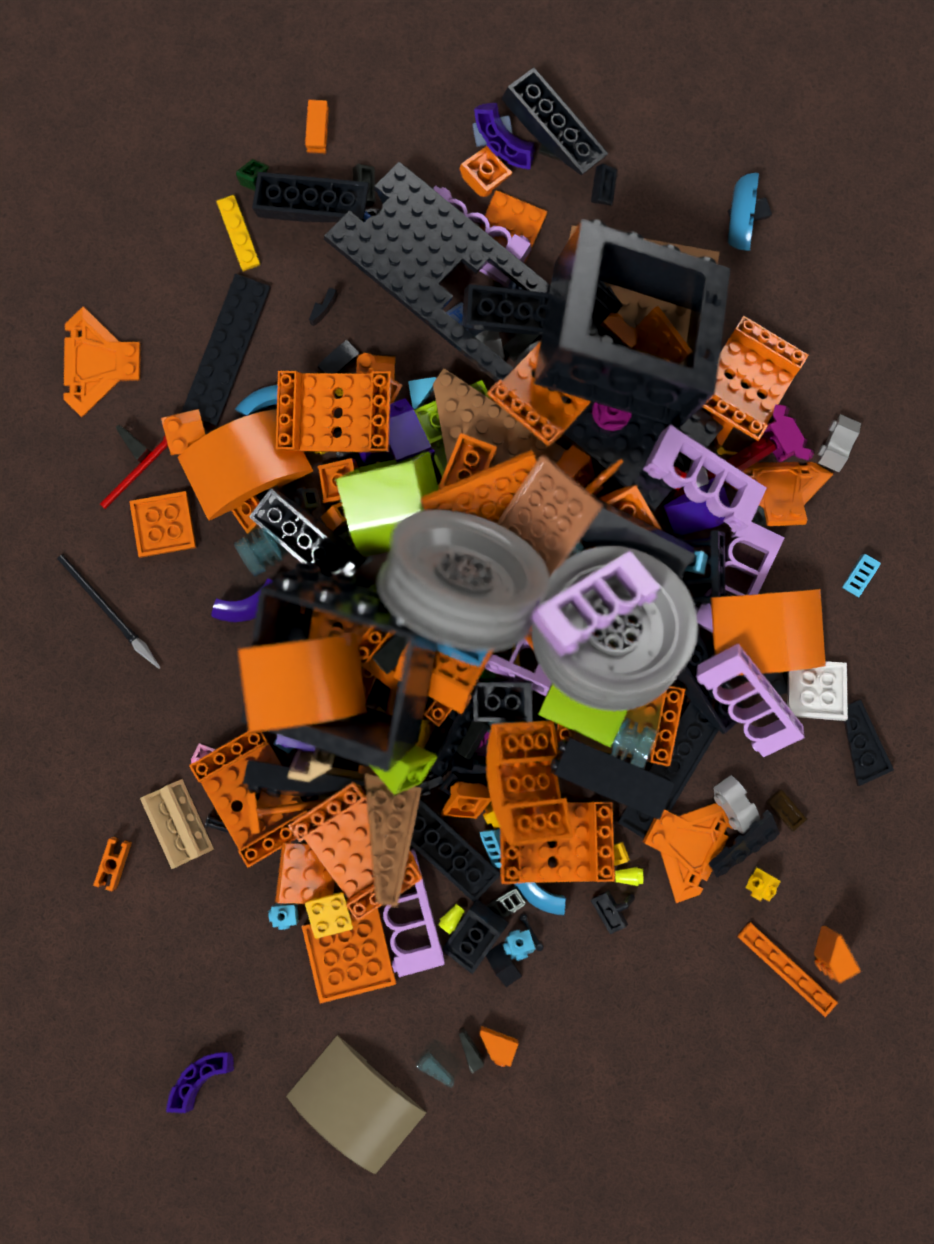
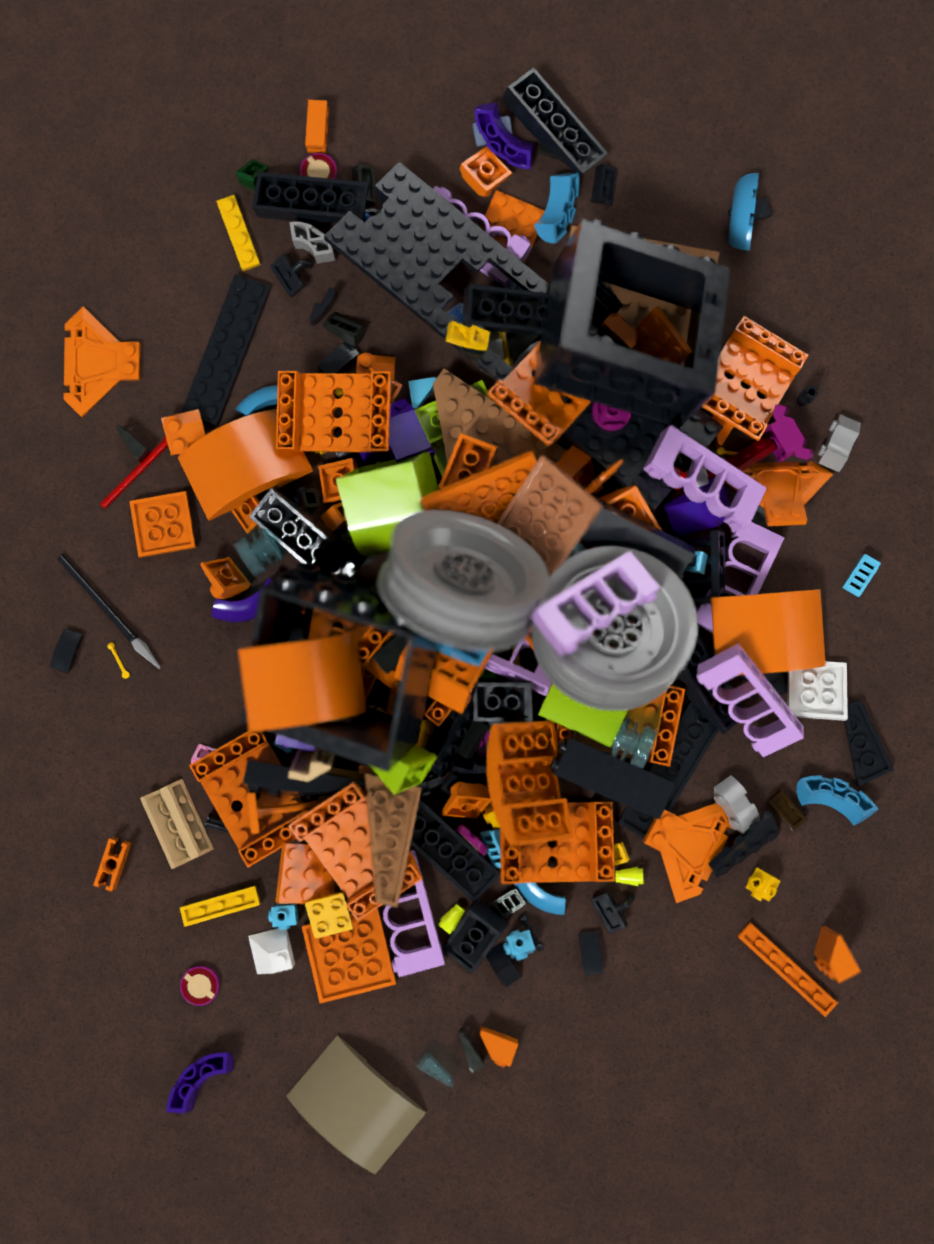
none -> black slope [50,629,83,674]
none -> yellow hinge [107,642,130,679]
none -> yellow plate [180,885,261,927]
none -> tile [180,966,220,1006]
none -> orange slope [200,556,251,599]
none -> white slope [248,928,295,974]
none -> black plate [270,254,314,297]
none -> light grey brick [290,222,335,264]
none -> tile [300,153,337,179]
none -> pearl dark grey slope [322,313,365,347]
none -> yellow slope [445,321,490,351]
none -> magenta tile [456,825,489,856]
none -> yellow piece [498,332,512,367]
none -> dark azure brick [534,172,579,243]
none -> black slope [579,931,604,976]
none -> black pin [797,385,818,407]
none -> dark azure brick [797,776,878,826]

